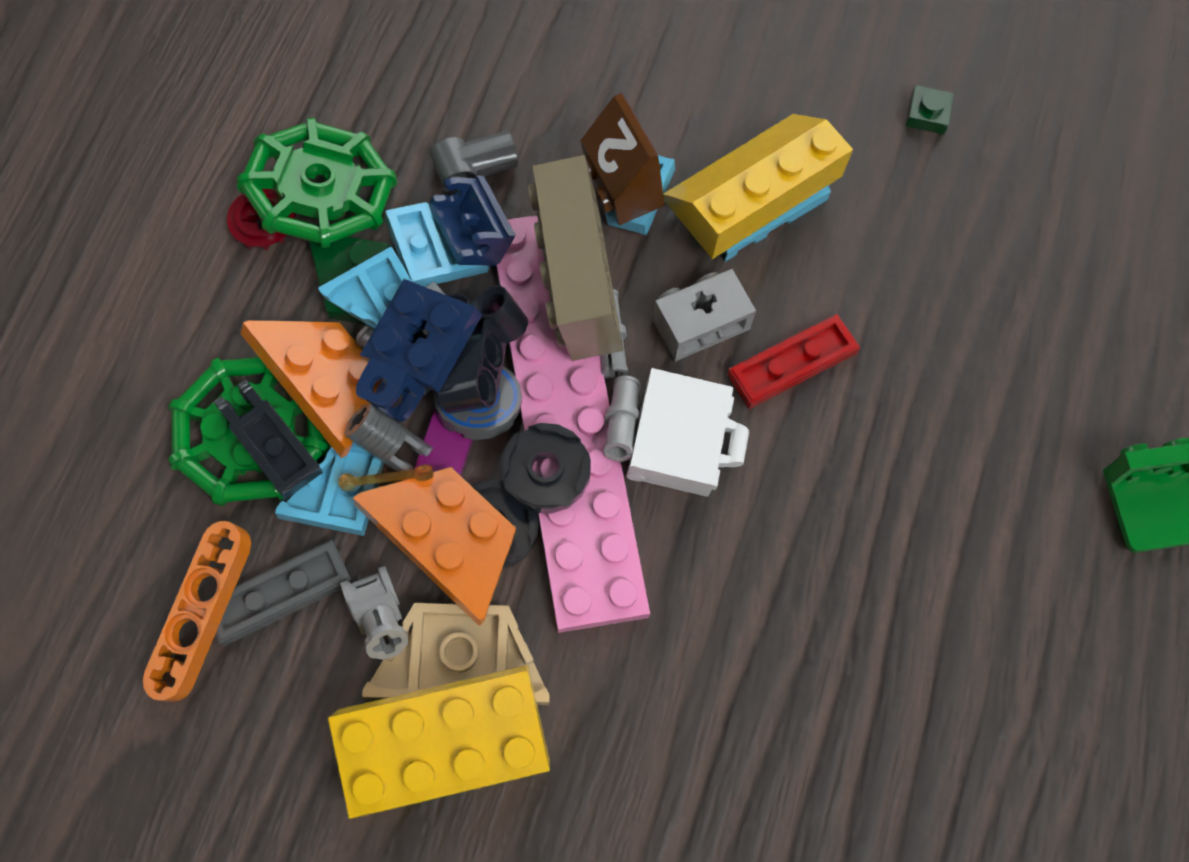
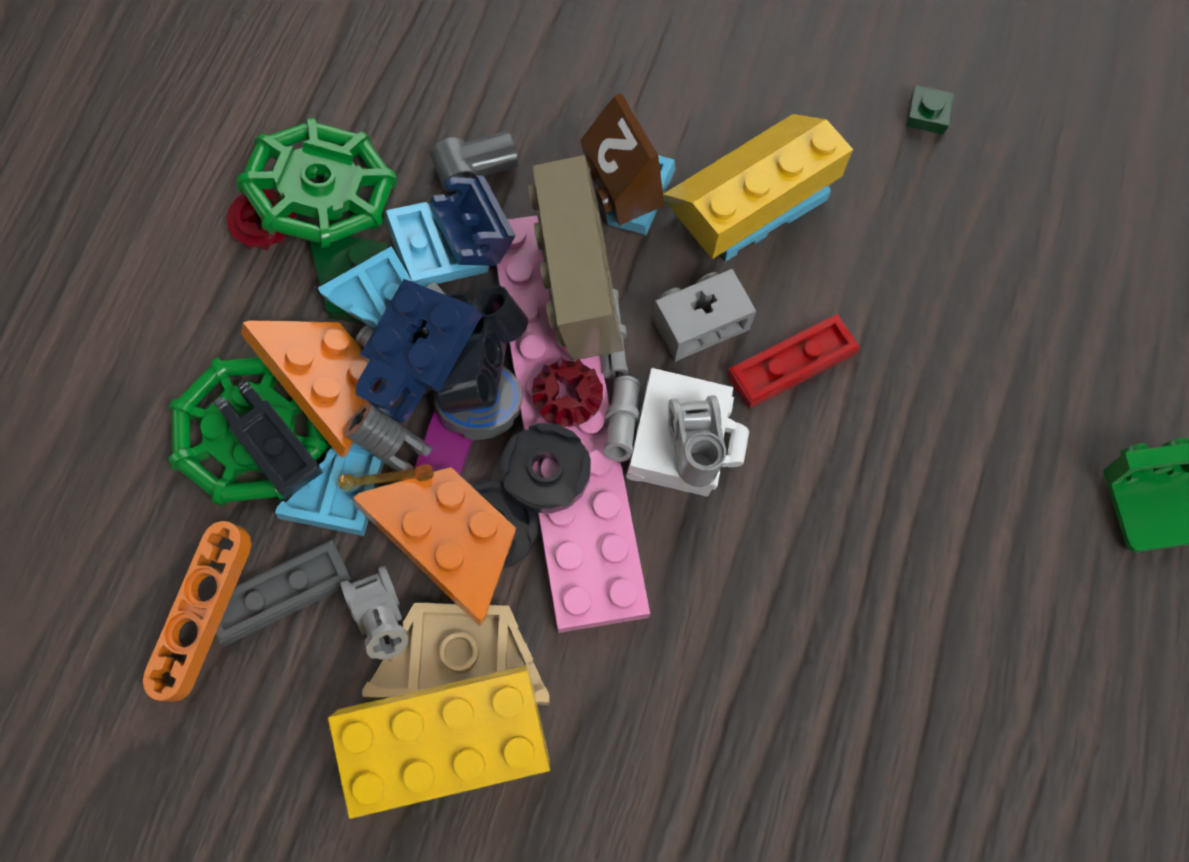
none -> dark red gear [532,357,603,427]
none -> light grey piece [668,395,726,487]

